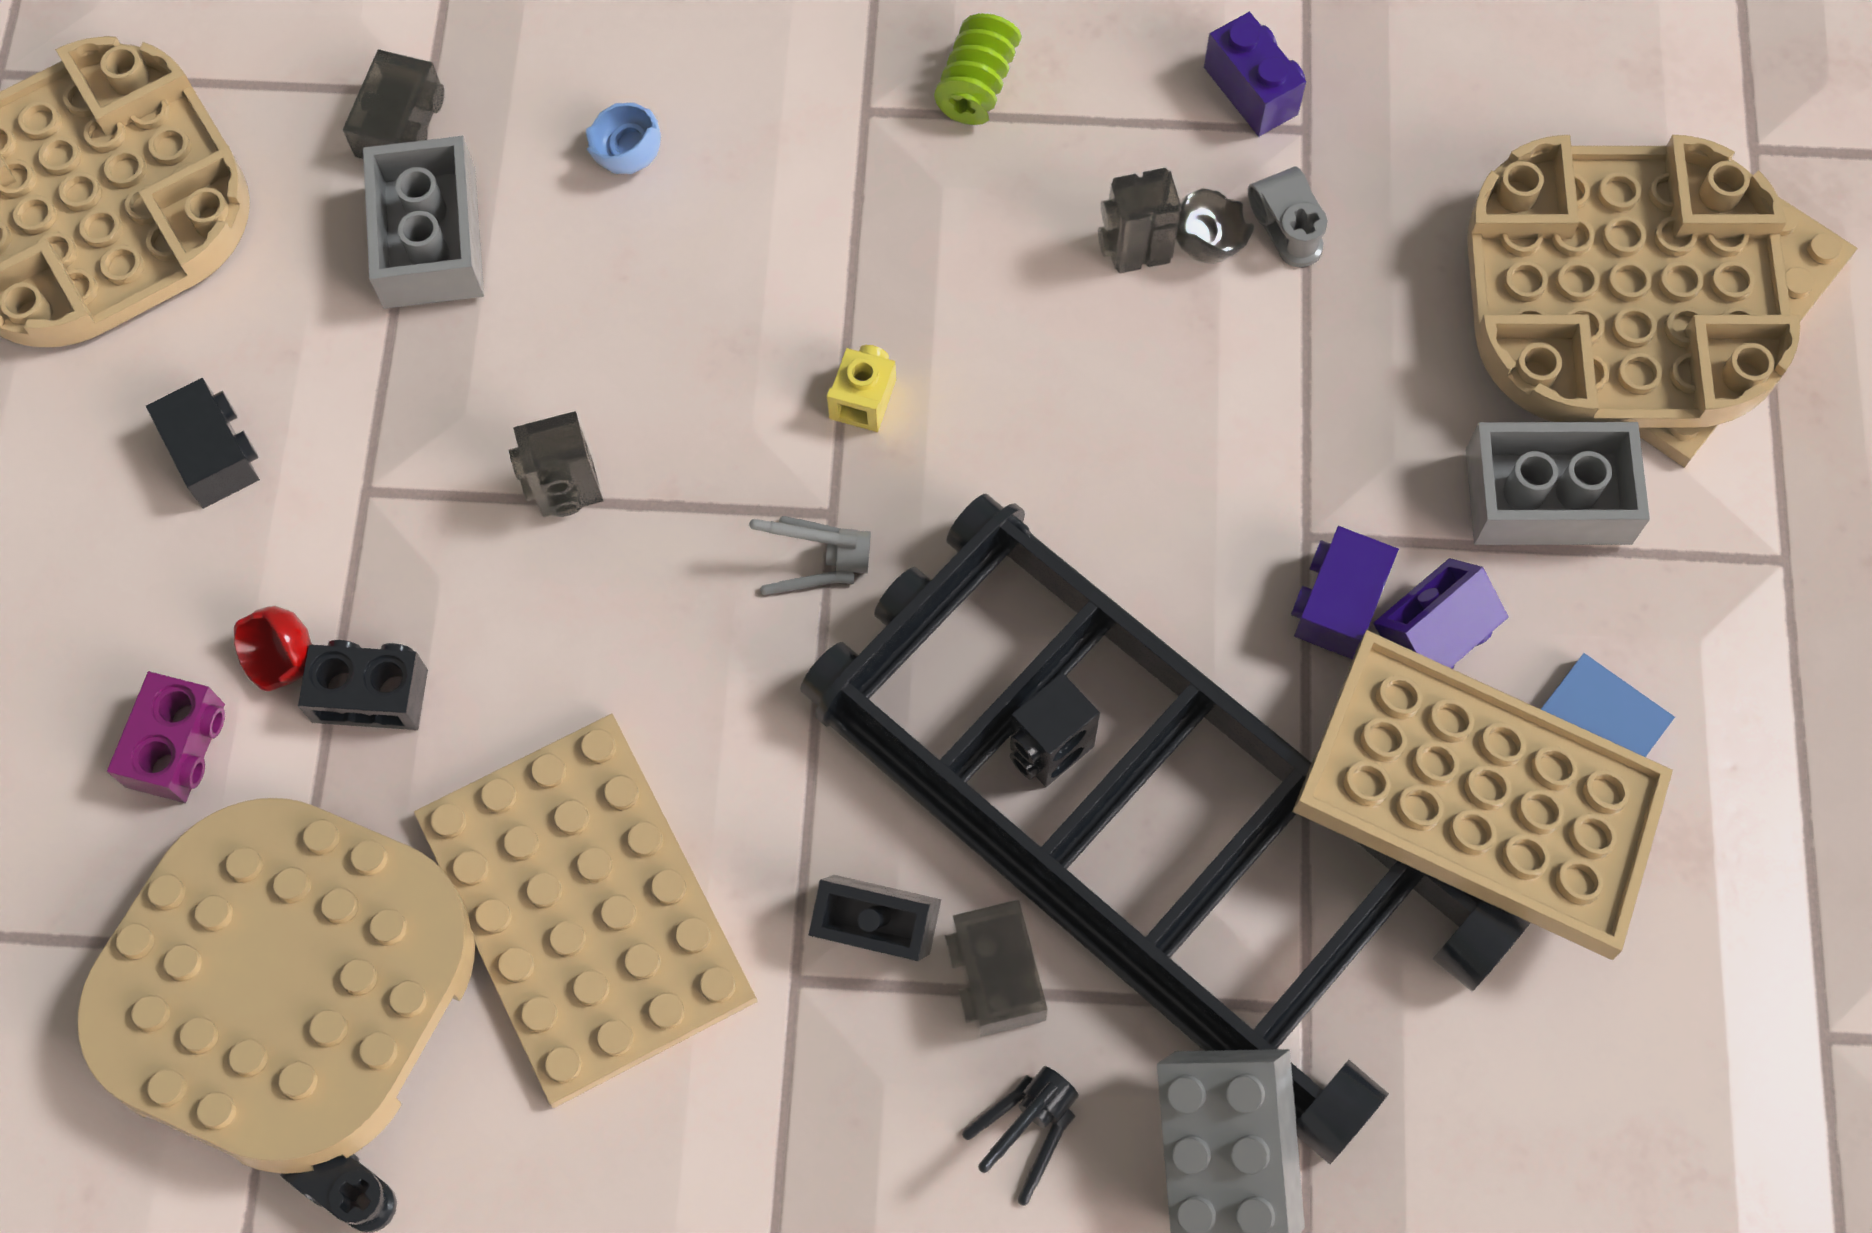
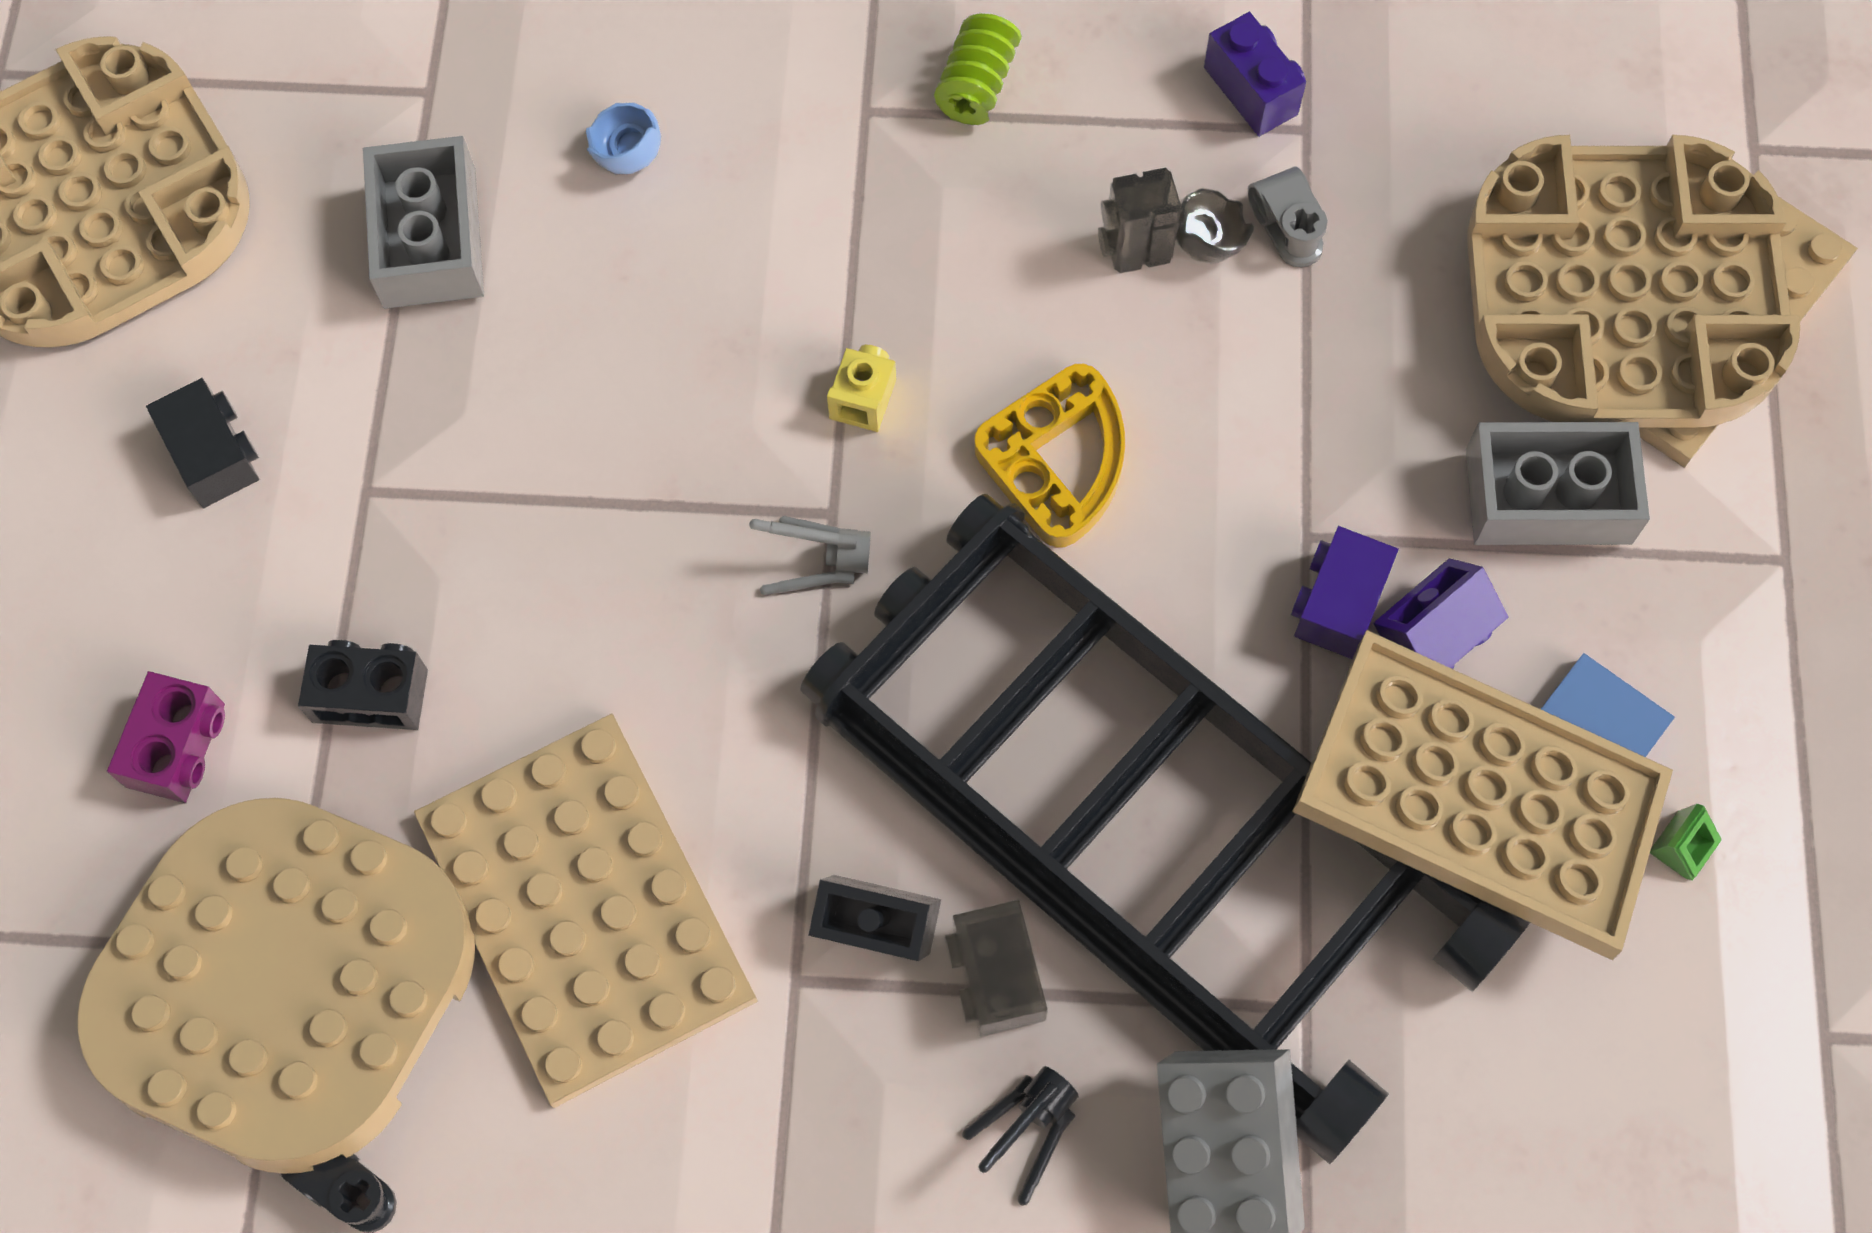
red hair [234,606,312,691] -> none
clear smoke brick [343,49,445,159] -> none
clear smoke brick [509,411,603,517] -> none
black brick [1010,672,1100,787] -> none
none -> yellow beam [975,364,1125,548]
none -> bright green slope [1650,804,1722,881]

